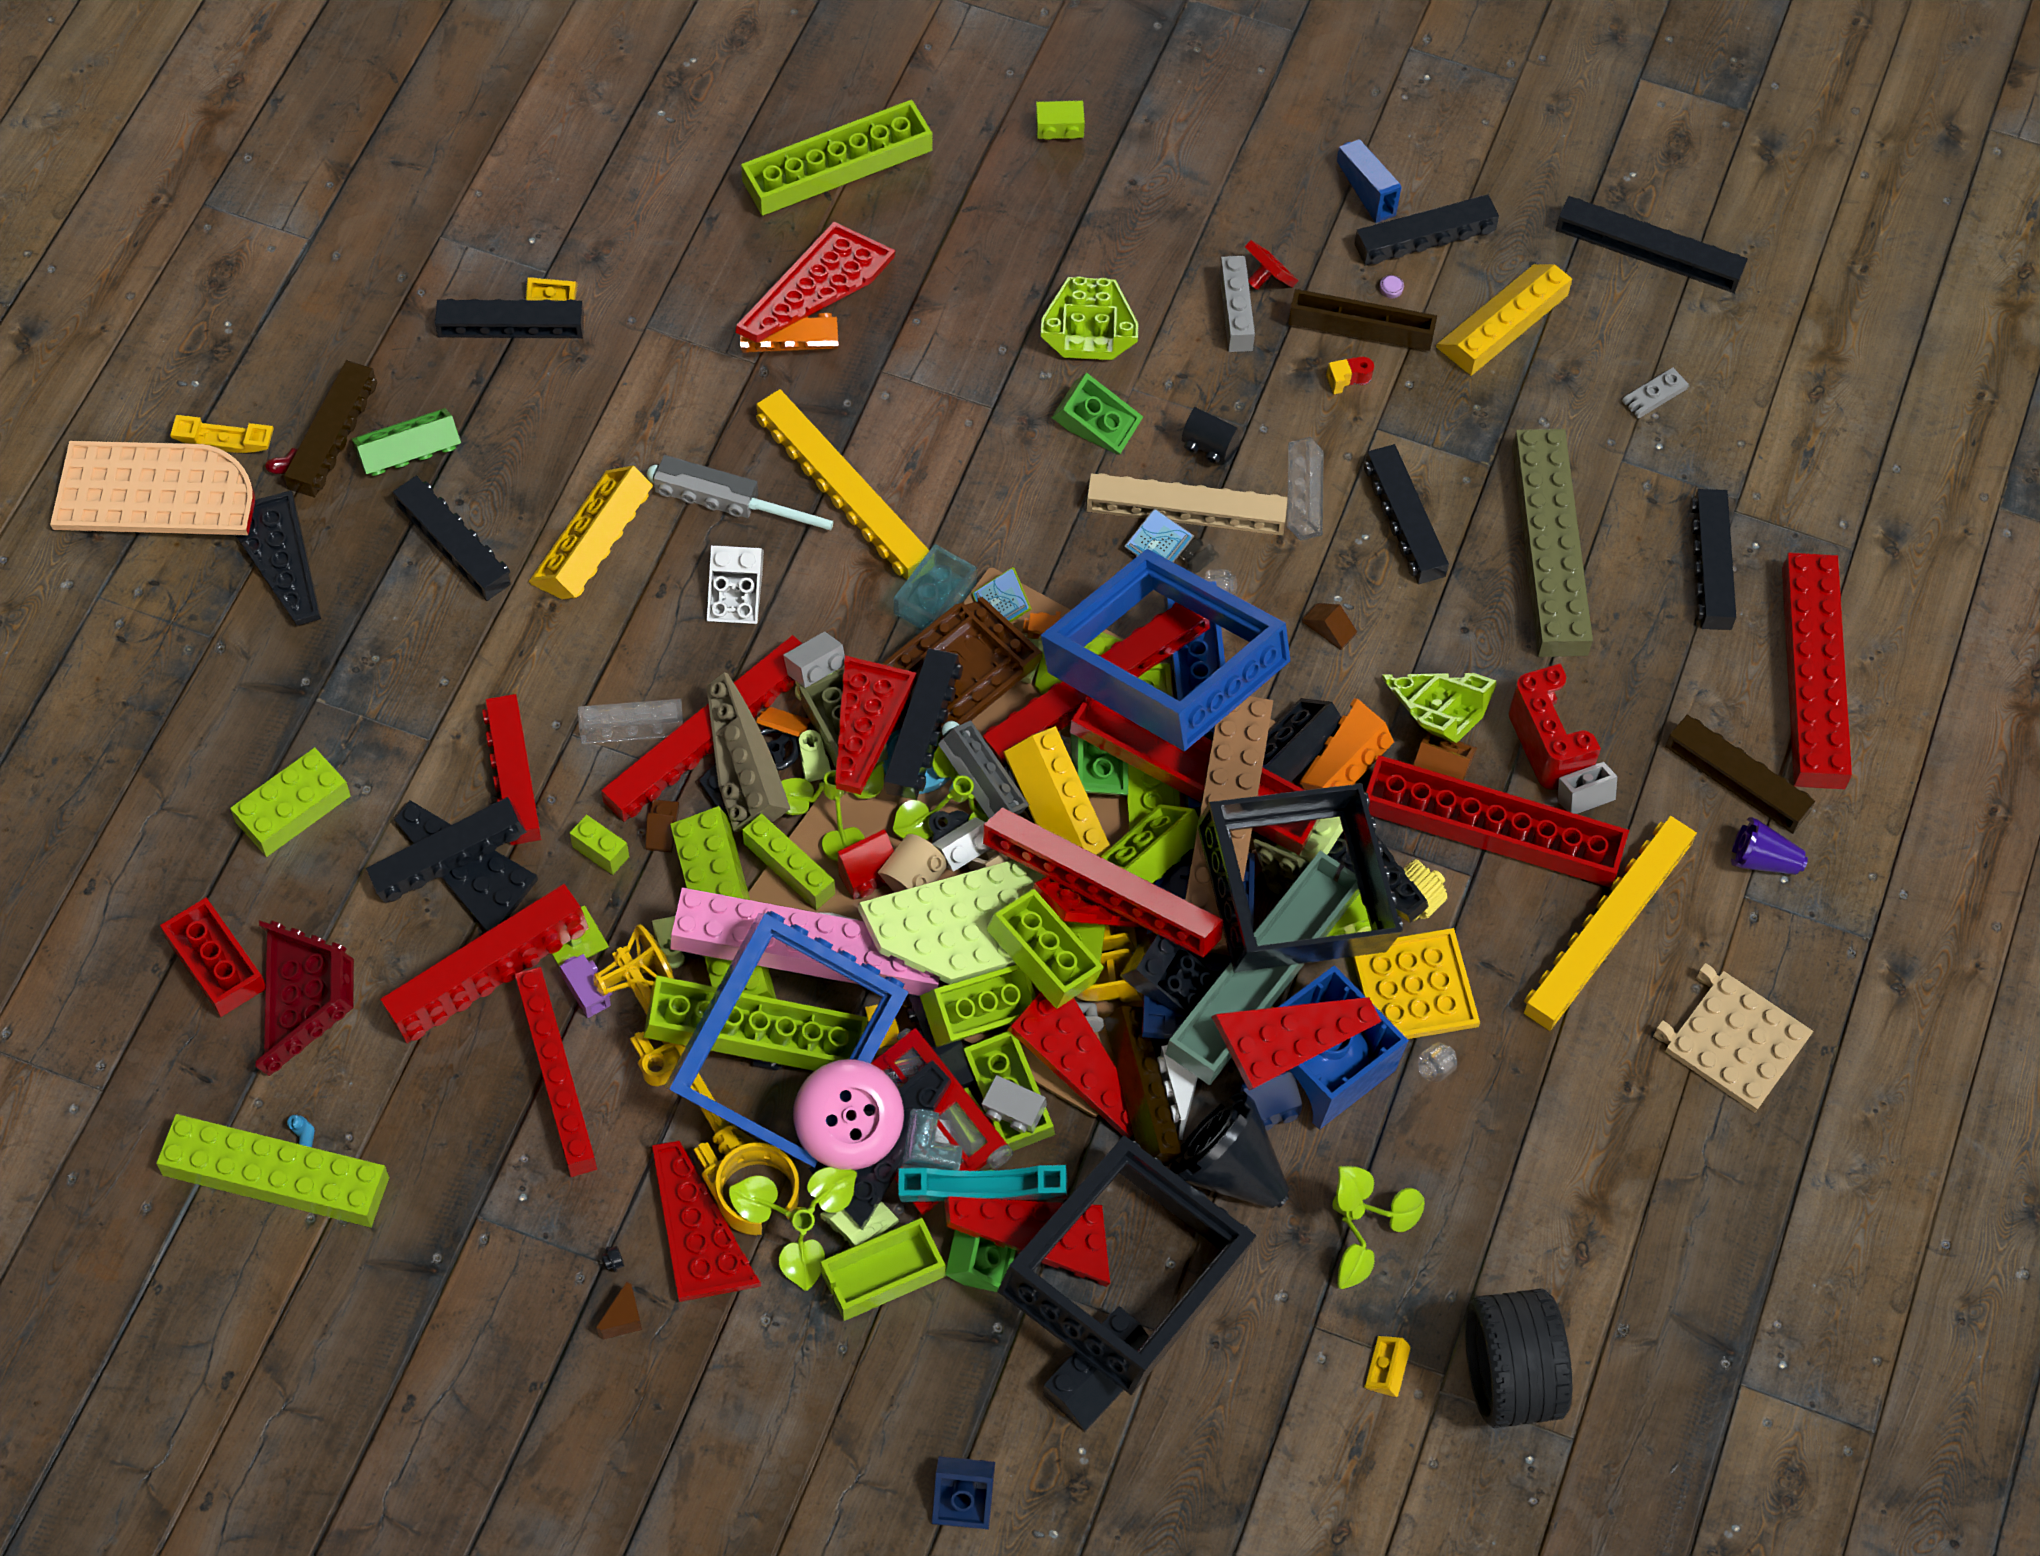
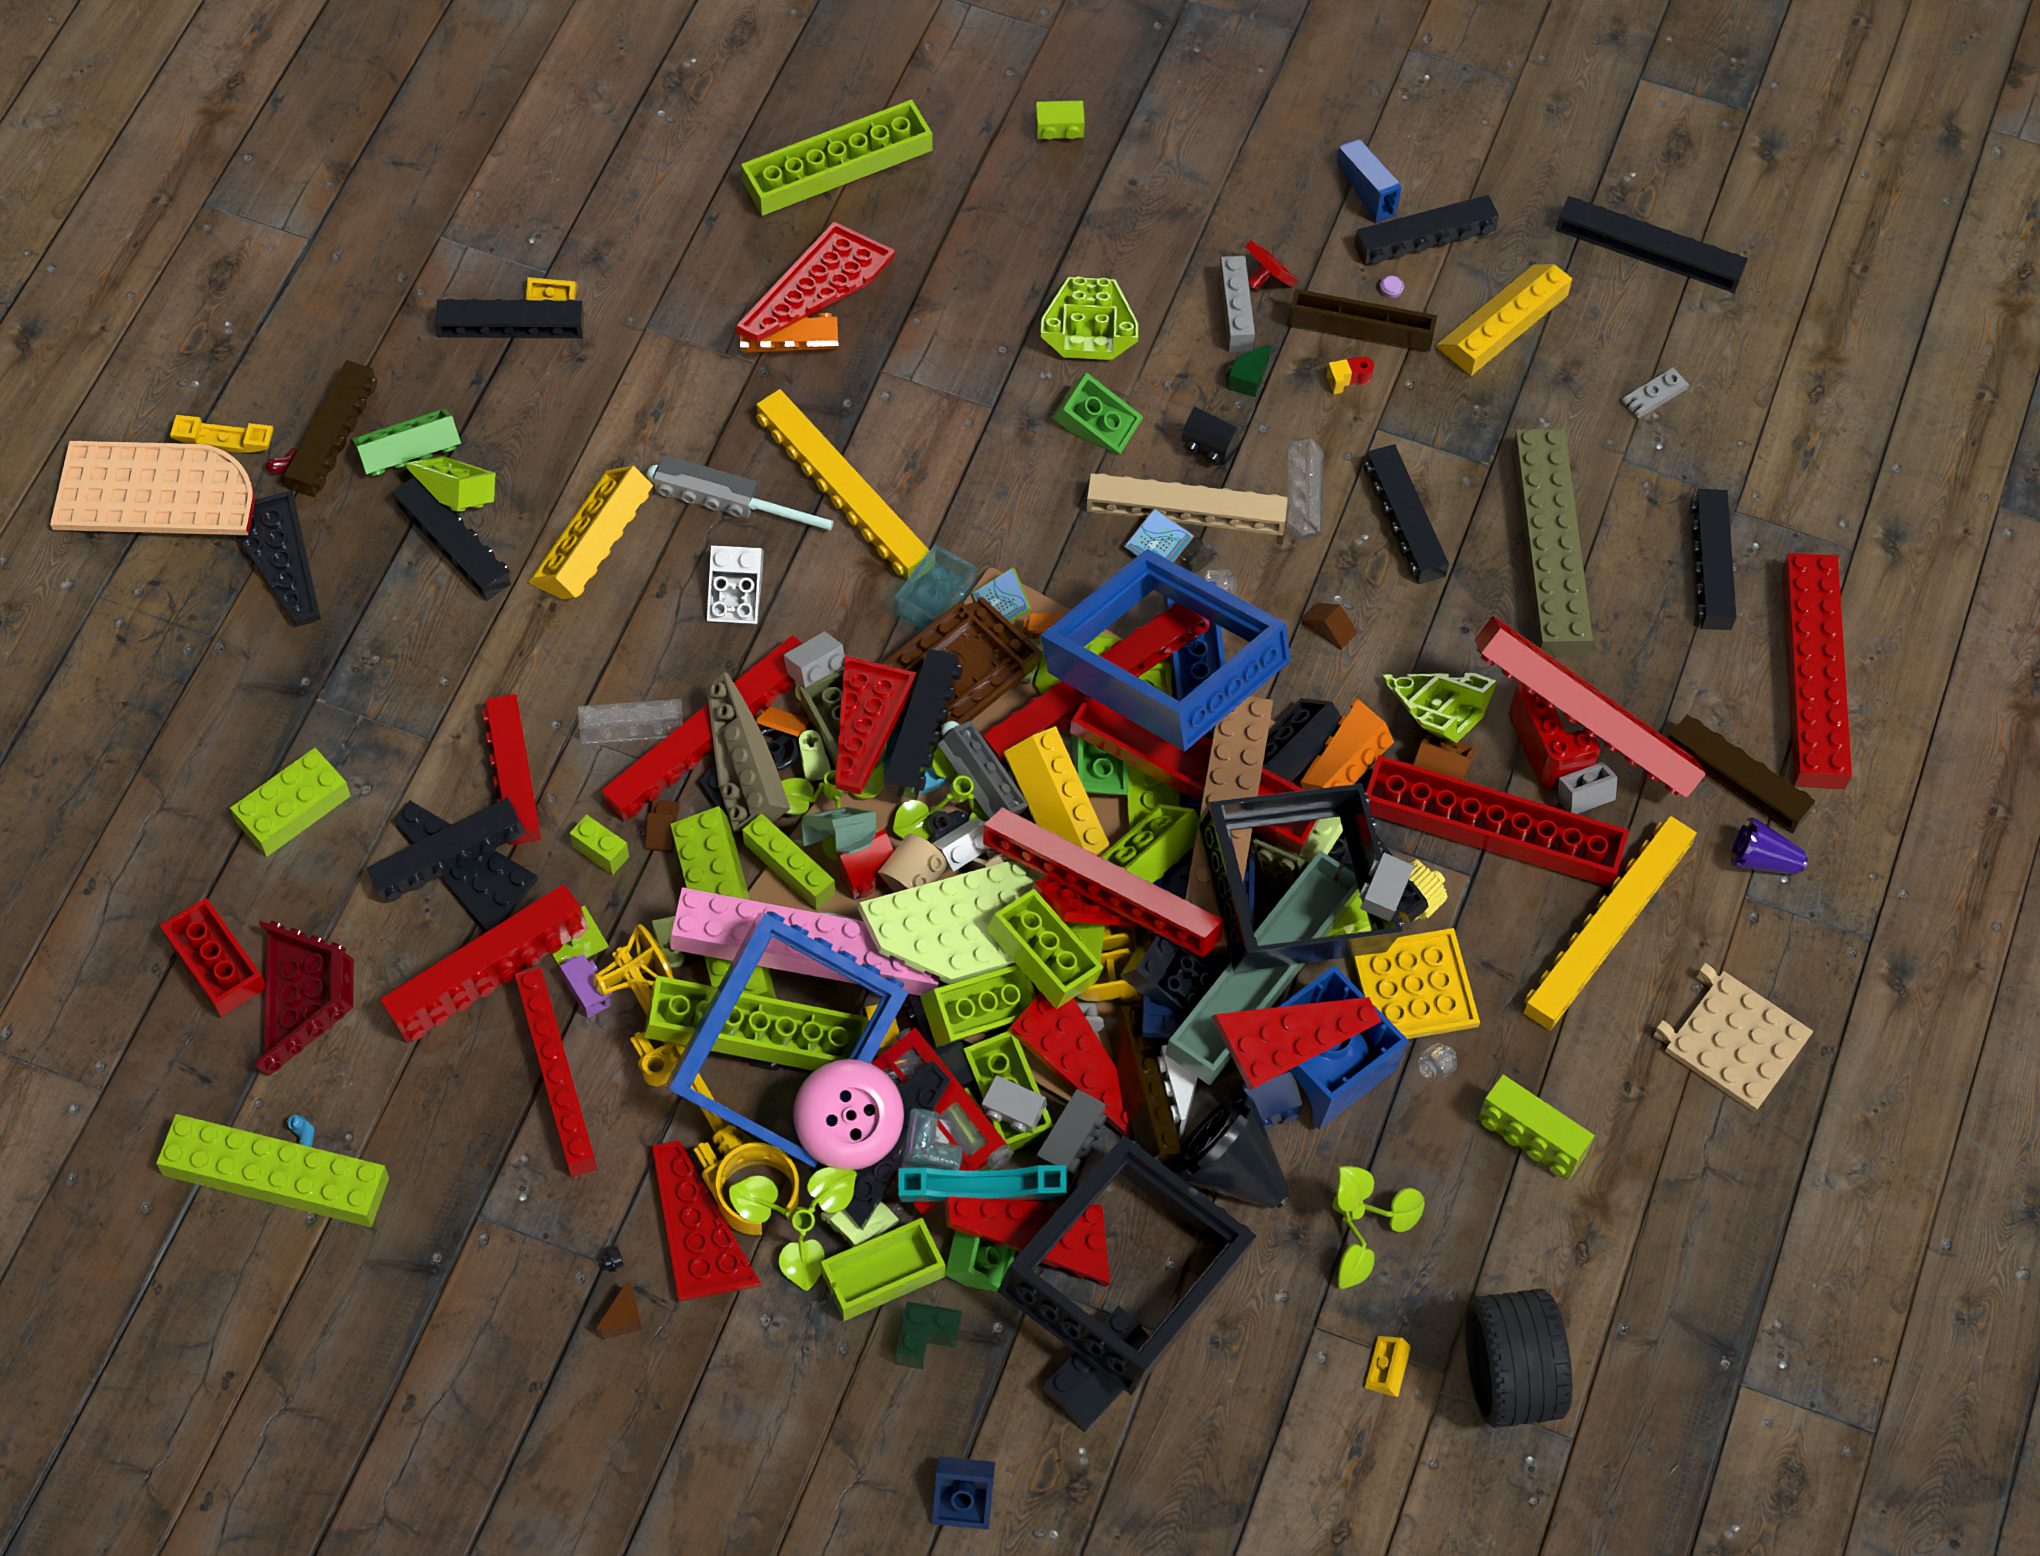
none -> lime slope [407,456,496,511]
none -> sand green piece [792,807,877,854]
none -> clear green brick [896,1301,962,1370]
none -> dark grey brick [1036,1089,1107,1184]
none -> dark green slope [1225,345,1271,397]
none -> light grey brick [1359,853,1414,921]
none -> brick [1474,615,1706,798]
none -> lime piece [1478,1074,1595,1180]

